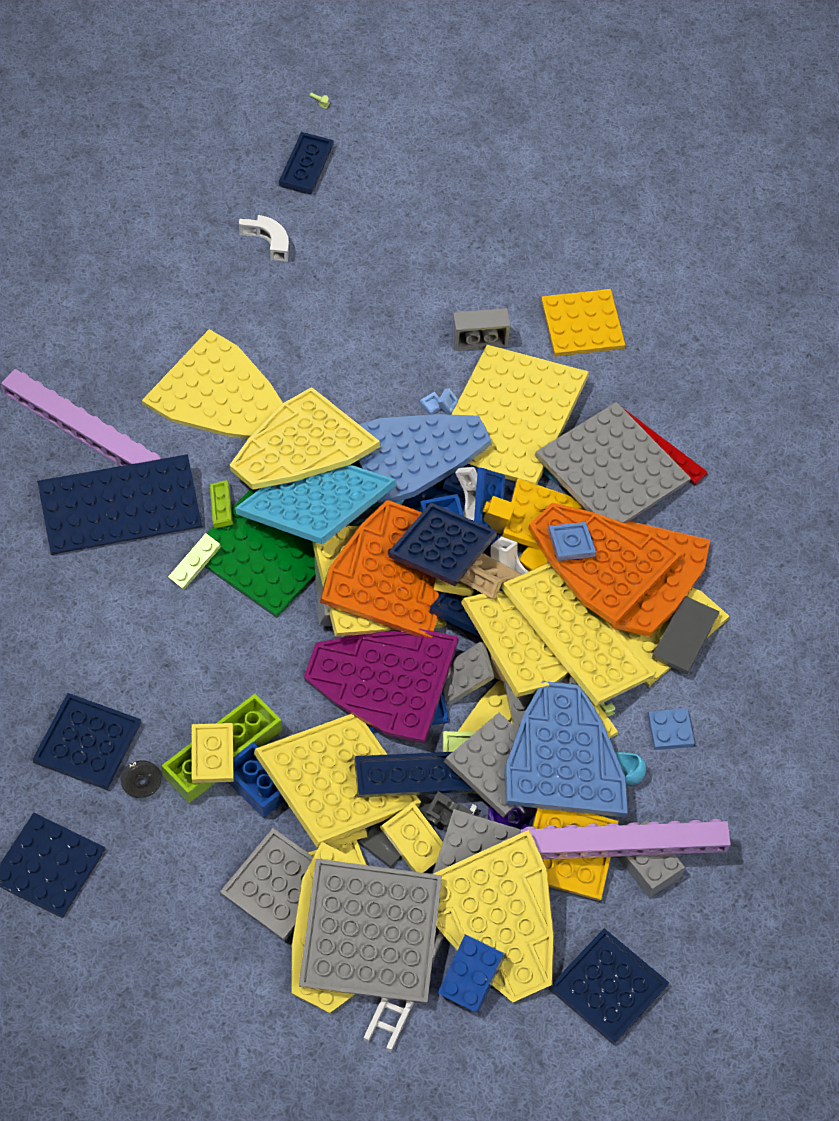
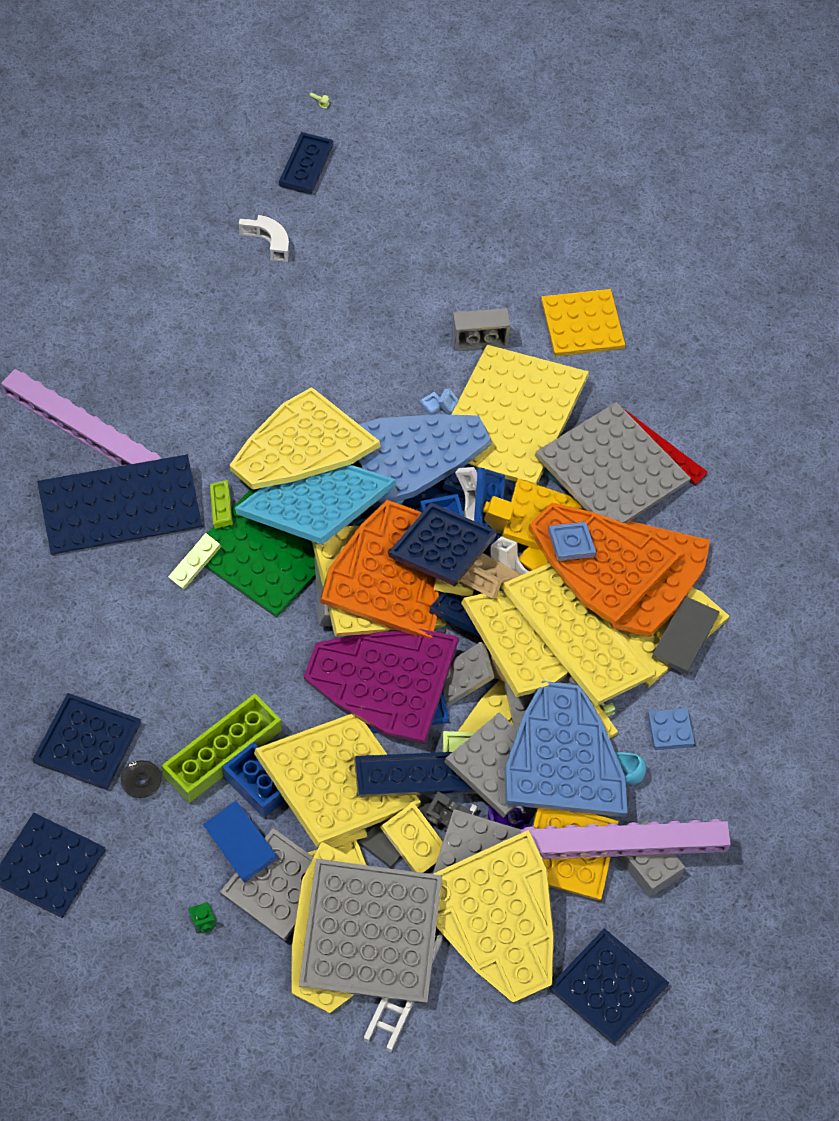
light yellow piece [142,329,283,439] -> none
light yellow plate [192,723,234,783] -> none
blue brick [438,934,506,1012] -> none
none -> green bracket [188,902,216,934]
none -> blue tile [203,800,278,883]

